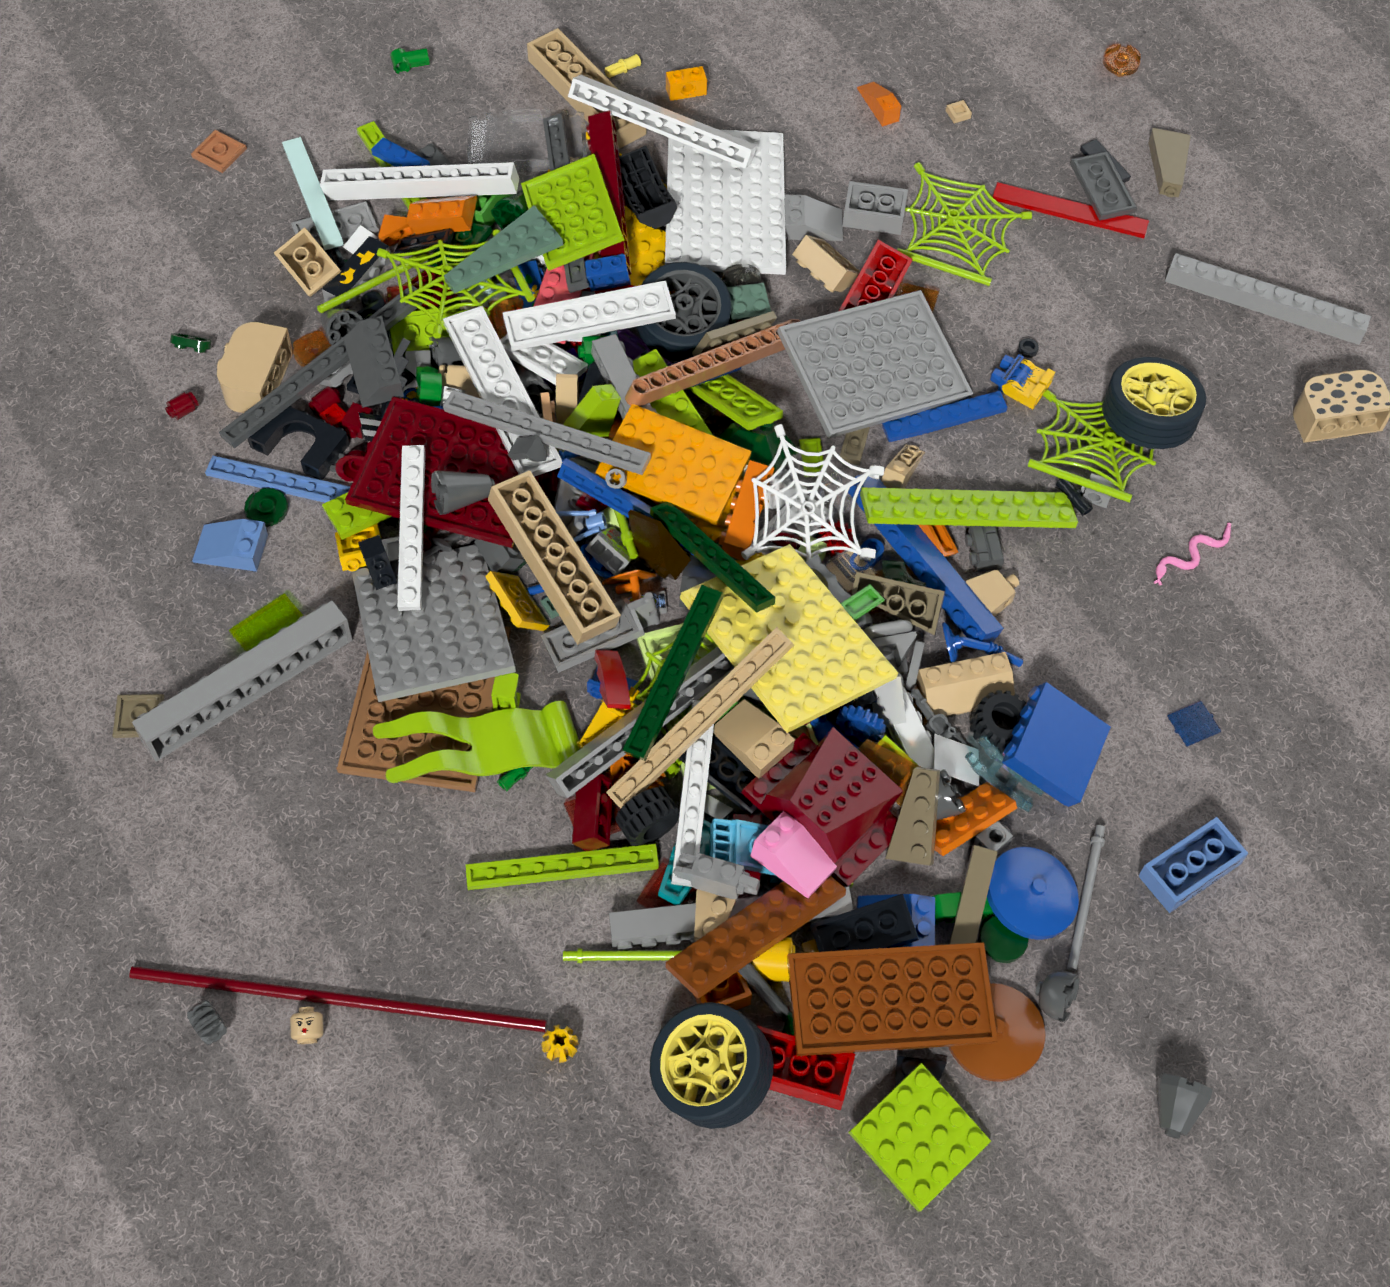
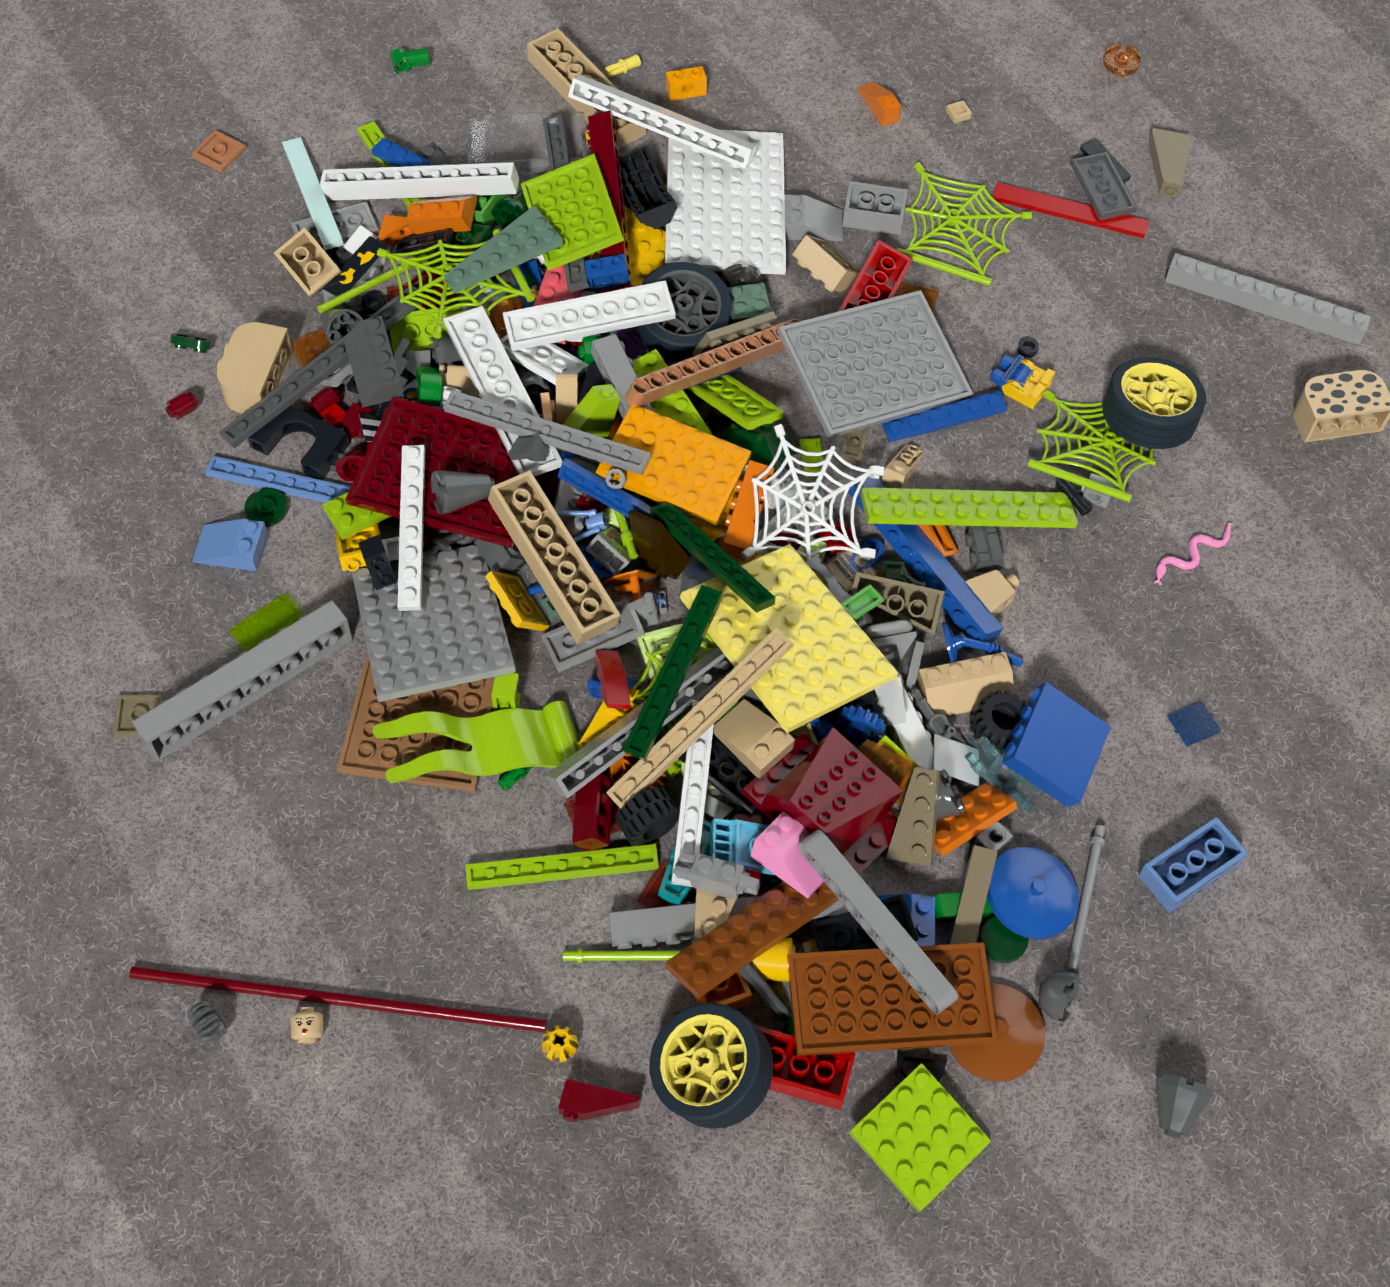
none -> dark red slope [558,1079,640,1122]
none -> light grey beam [798,829,958,1015]

